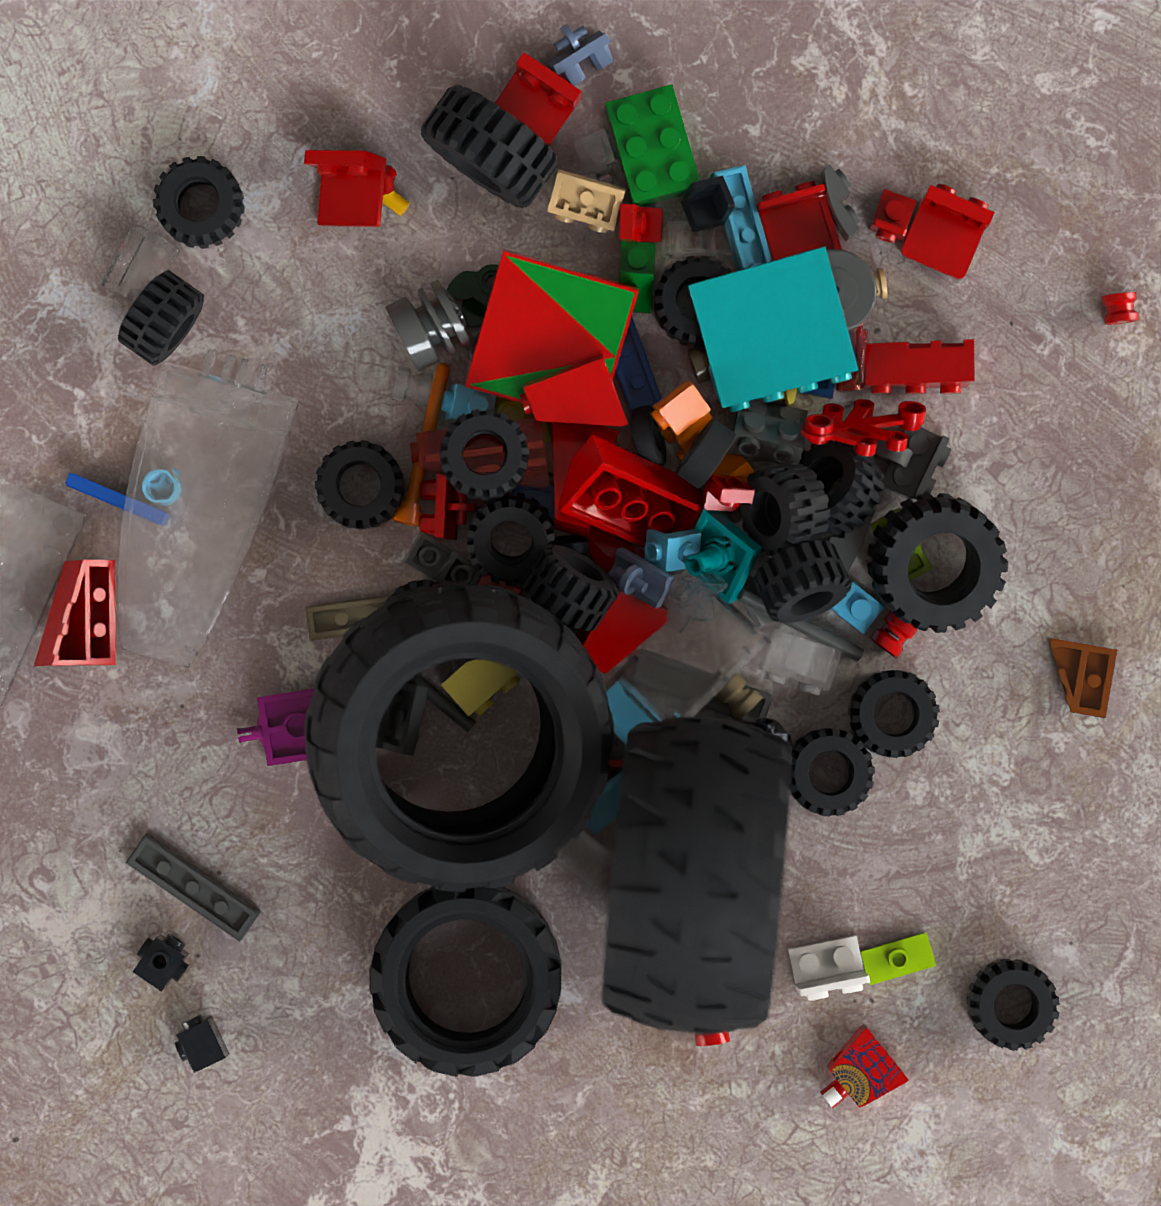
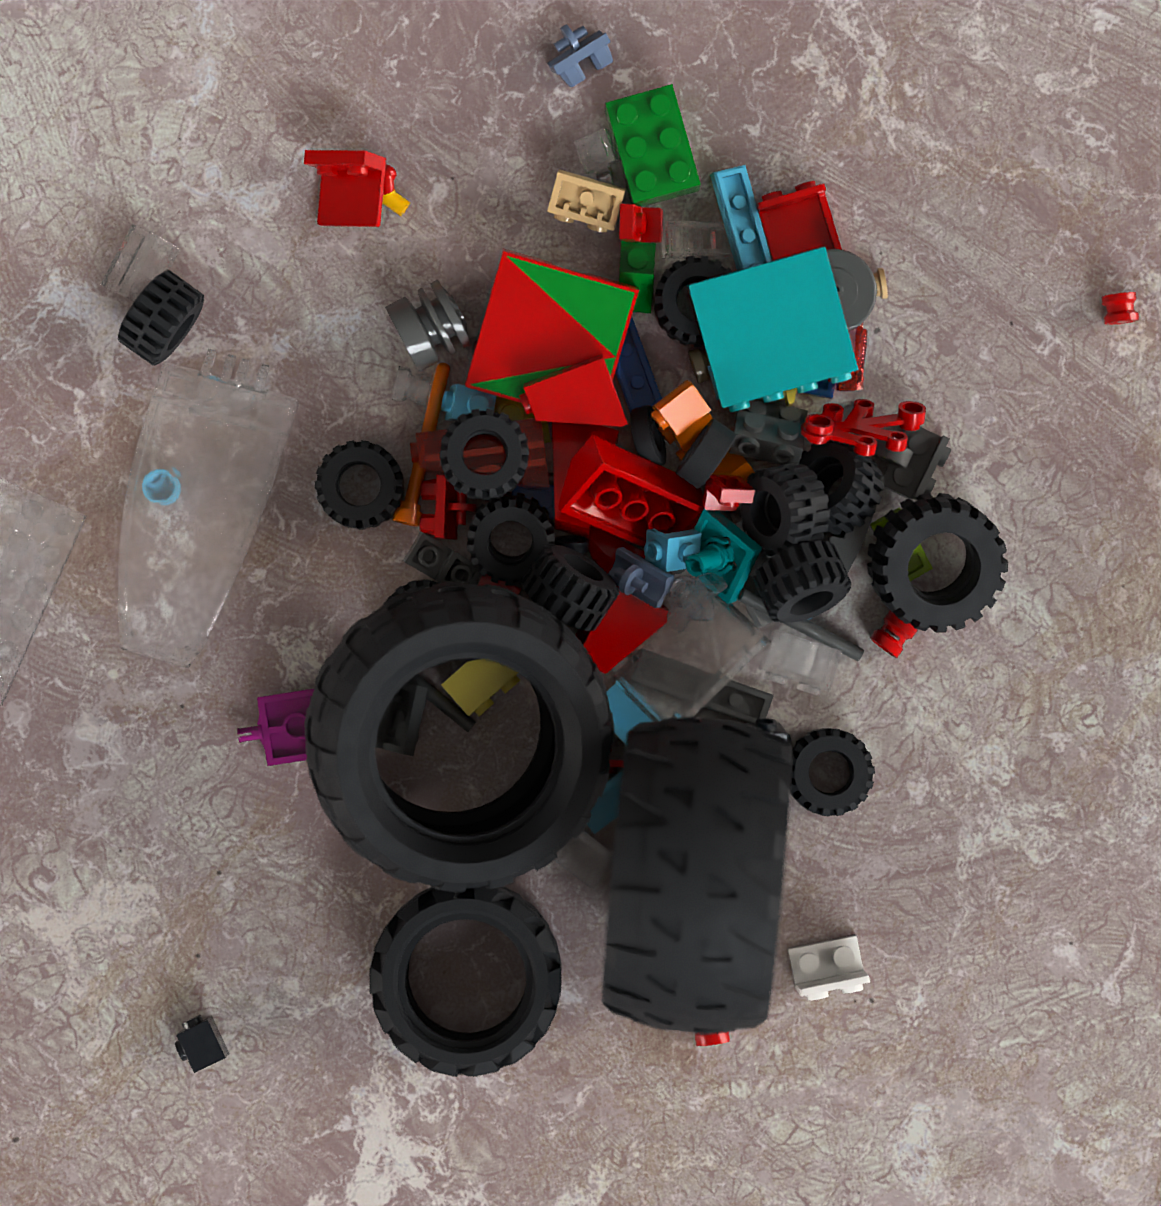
red wedge [34,559,116,666] -> none
blue tile [65,472,171,526] -> none
dark grey tile [125,834,261,942] -> none
black brick [133,933,190,992] -> none
black tyre [153,156,245,249] -> none
dark tan tile [305,594,392,641] -> none
black tyre [421,85,558,208] -> none
dark green plate [446,264,498,327] -> none
red bracket [495,52,582,146] -> none
black panel [680,176,735,232] -> none
dark tan wheel [714,672,762,721] -> none
torso [820,1024,909,1108] -> none
dark grey slope [821,165,860,241] -> none
medium azure bracket [830,581,884,634] -> none
black tyre [848,670,940,758] -> none
lime plate [860,932,937,985] -> none
red wedge [862,339,975,395] -> none
red bracket [869,189,917,243] -> none
red bracket [901,184,995,280] -> none
black tyre [966,959,1060,1051] -> none
dark orange wing [1050,638,1118,719] -> none

